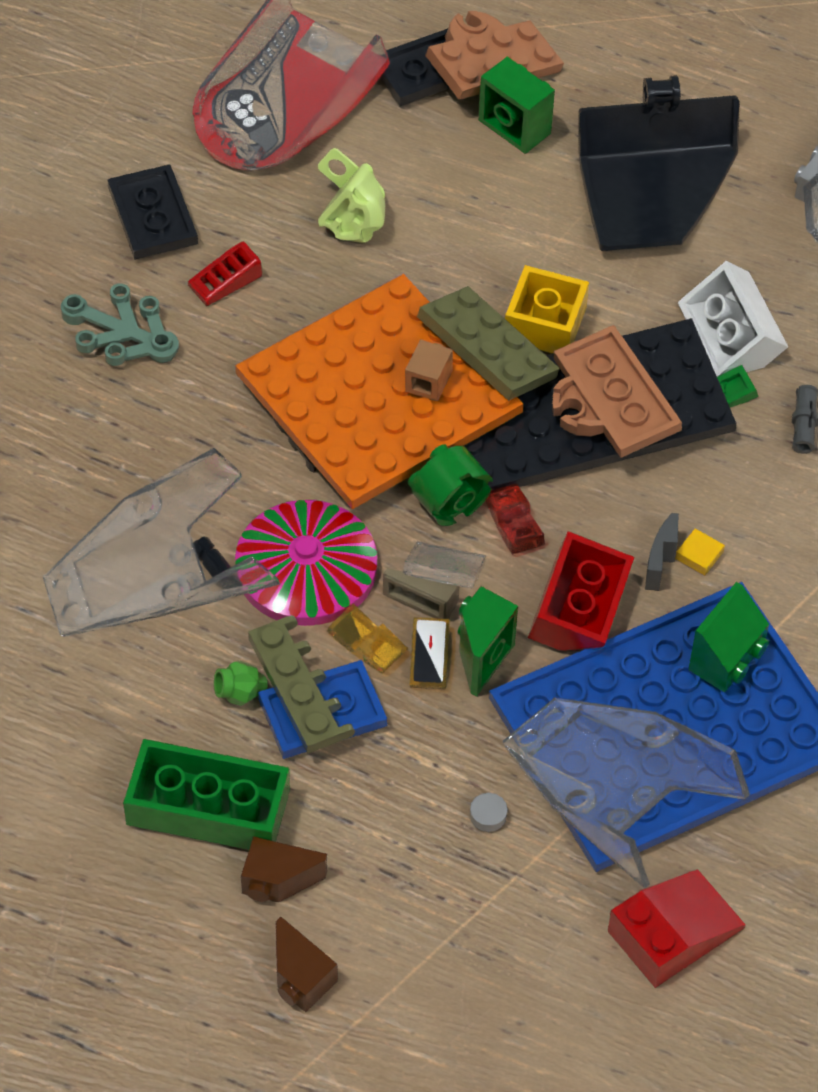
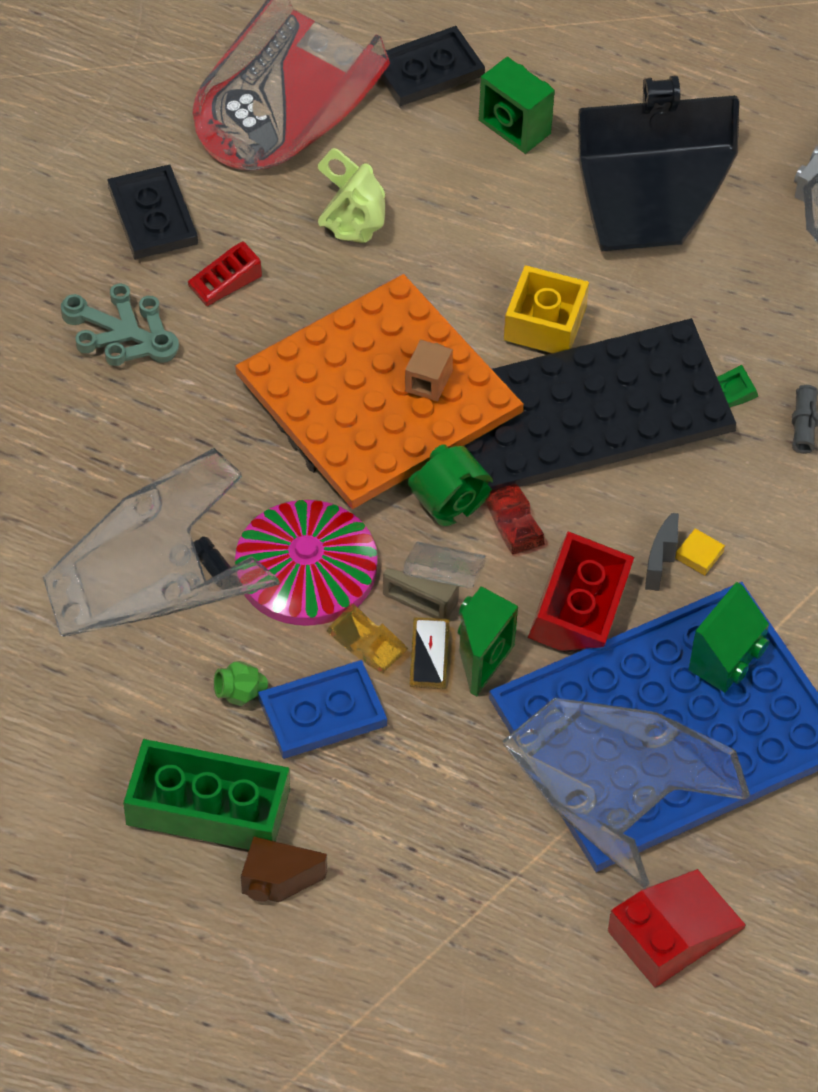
olive hinge [248,615,355,754] -> none
reddish brown slope [276,917,338,1012] -> none
olive plate [417,286,560,400] -> none
nougat plate [425,11,564,100] -> none
light grey piece [470,793,508,832] -> none
nougat plate [552,325,682,458] -> none
white slope [678,261,788,377] -> none

